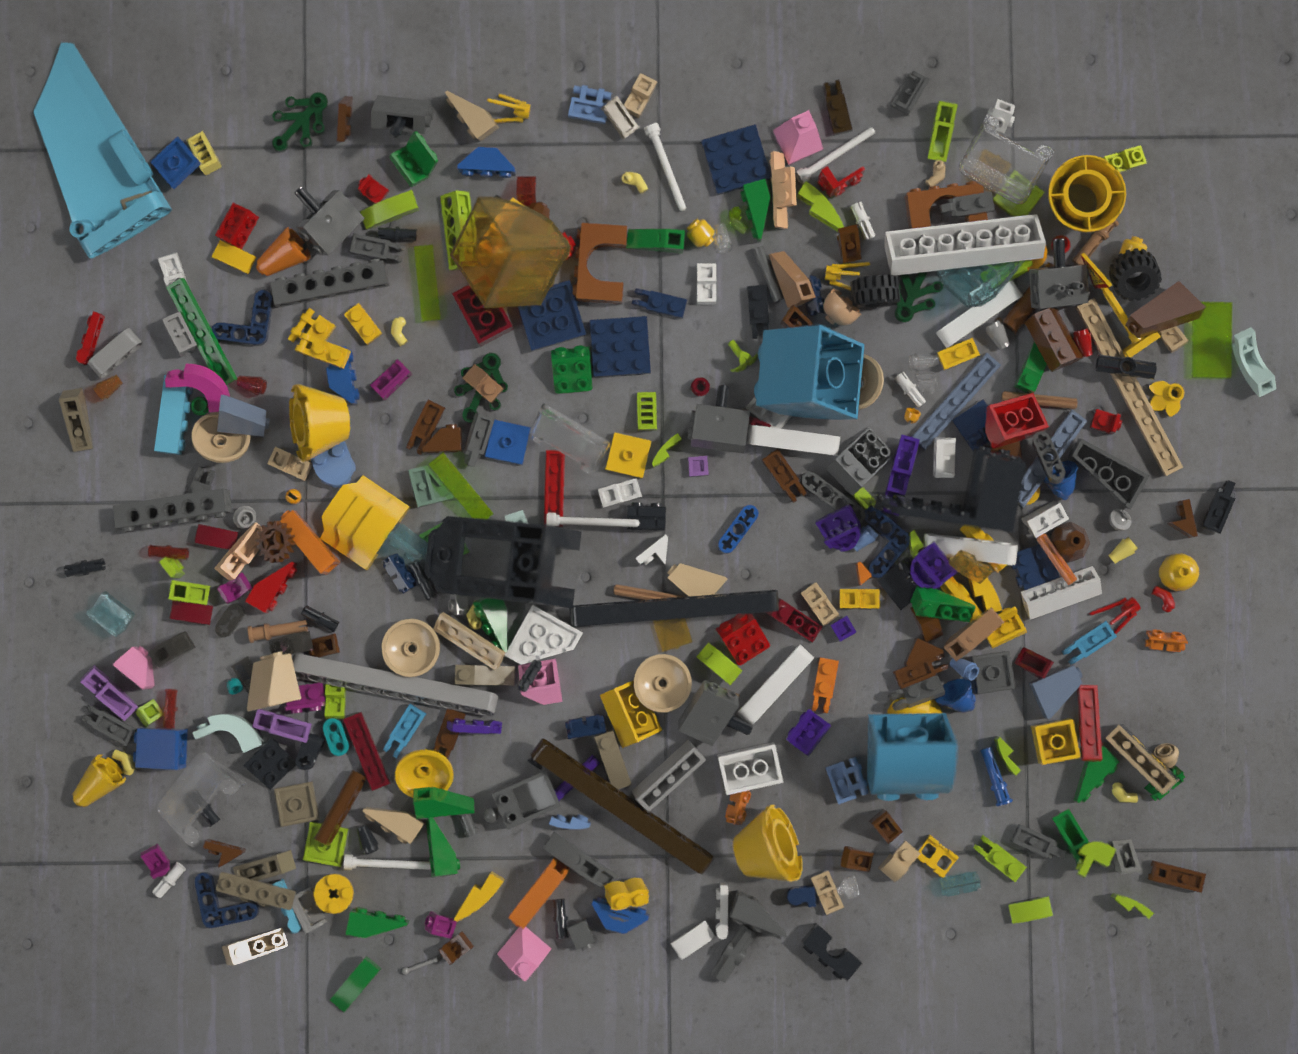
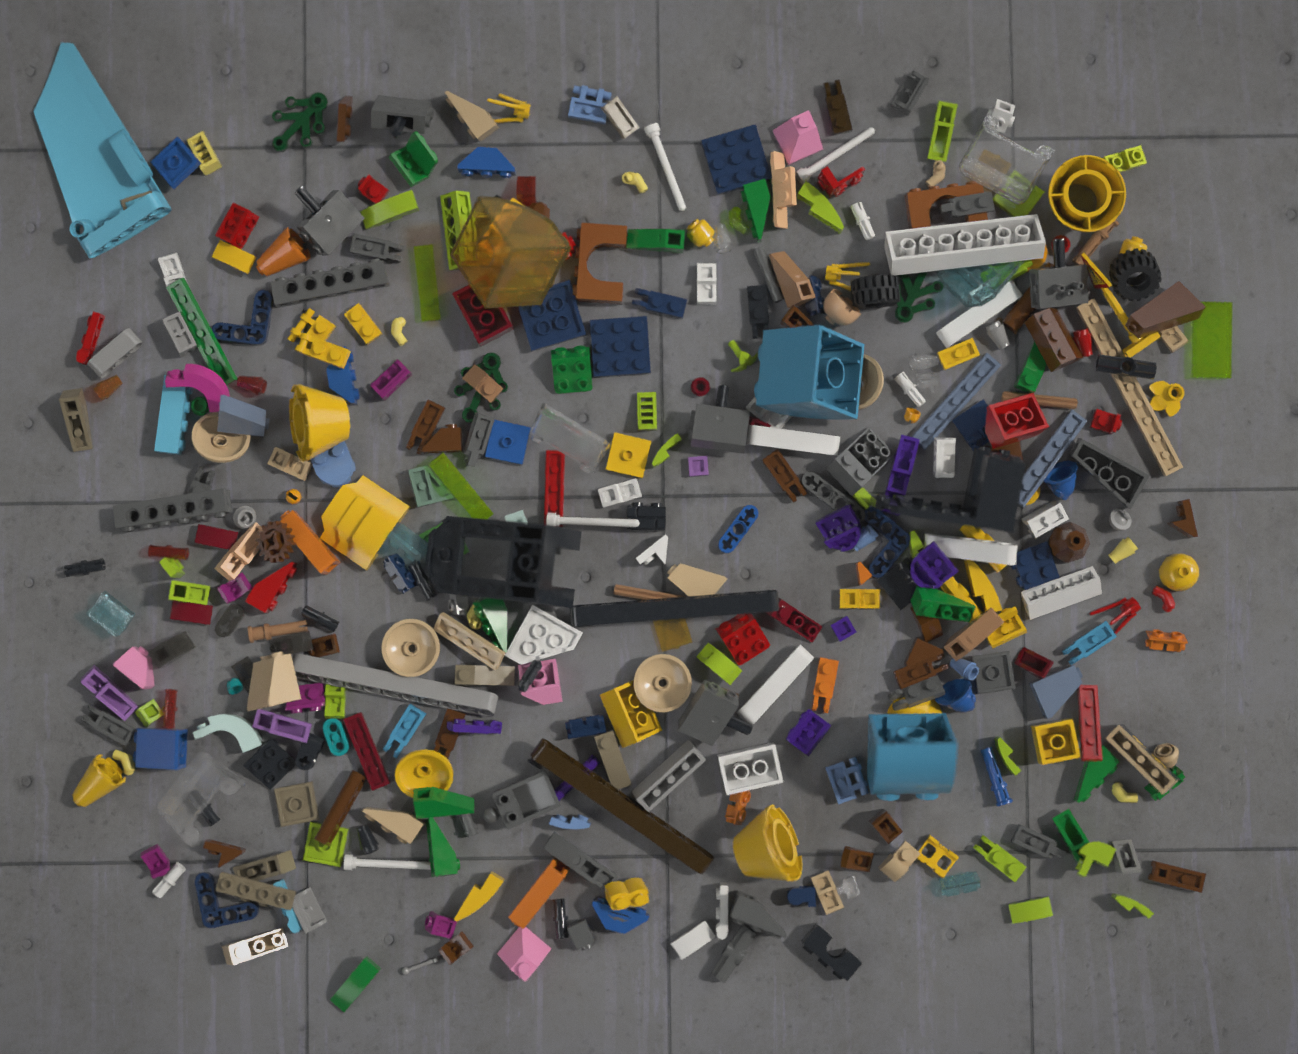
yellow brick [314,874,354,914] -> none
green slope [345,907,410,938] -> none
black pin [378,226,417,242] -> none
tan slope [624,73,657,118] -> none
tan slope [801,583,839,626] -> none
reddish brown slope [837,224,862,264] -> none
clear yellow slope [948,550,993,584] -> none
dark grey beam [1032,431,1065,484] -> none
orange axle [1037,533,1077,585] -> none
black hinge [1201,480,1236,534] -> none
light aqua arch [1232,327,1276,397] -> none

